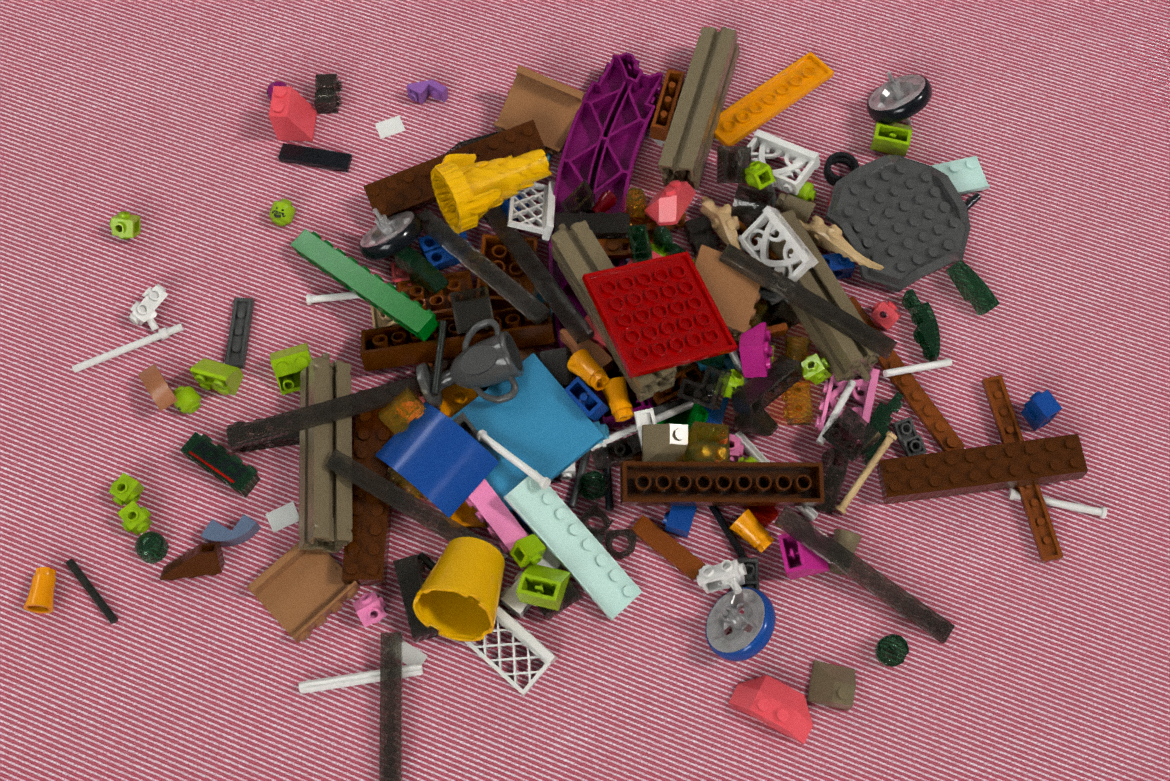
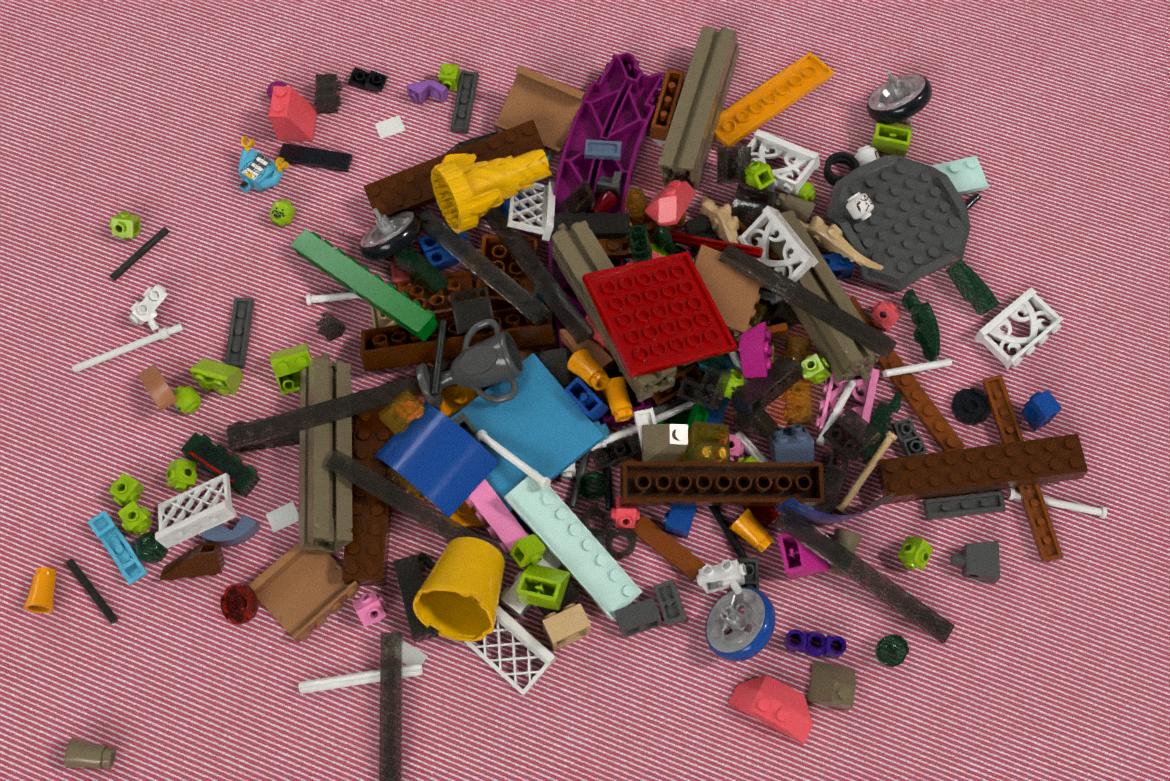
none -> dark tan plant [64,737,116,769]
none -> medium azure slope [88,510,148,585]
none -> pearl dark grey bar [110,227,169,281]
none -> white fence [155,473,237,549]
none -> lime brick [166,459,197,491]
none -> clear red tile [220,583,258,625]
none -> torso [238,136,289,193]
none -> clear smoke piece [316,311,346,341]
none -> black slope [348,67,388,92]
none -> lime brick [438,63,460,92]
none -> dark grey tile [450,71,479,134]
none -> tan brick [542,603,591,651]
none -> sand blue tile [584,139,622,160]
none -> dark grey panel [596,171,622,197]
none -> coral brick [611,497,640,529]
none -> dark grey hinge [615,597,661,639]
none -> dark grey hinge [654,579,688,627]
none -> red axle [663,231,763,258]
none -> sand blue slope [766,424,815,462]
none -> blue sticker [775,492,896,525]
none -> dark purple piece [784,629,847,658]
none -> white head [846,192,874,221]
none -> white head [854,145,879,167]
none -> lime brick [897,536,933,570]
none -> dark grey tile [923,491,1006,520]
none -> dark grey torso [950,541,1000,584]
none -> black tile [951,388,991,426]
none -> white fence [974,287,1064,369]

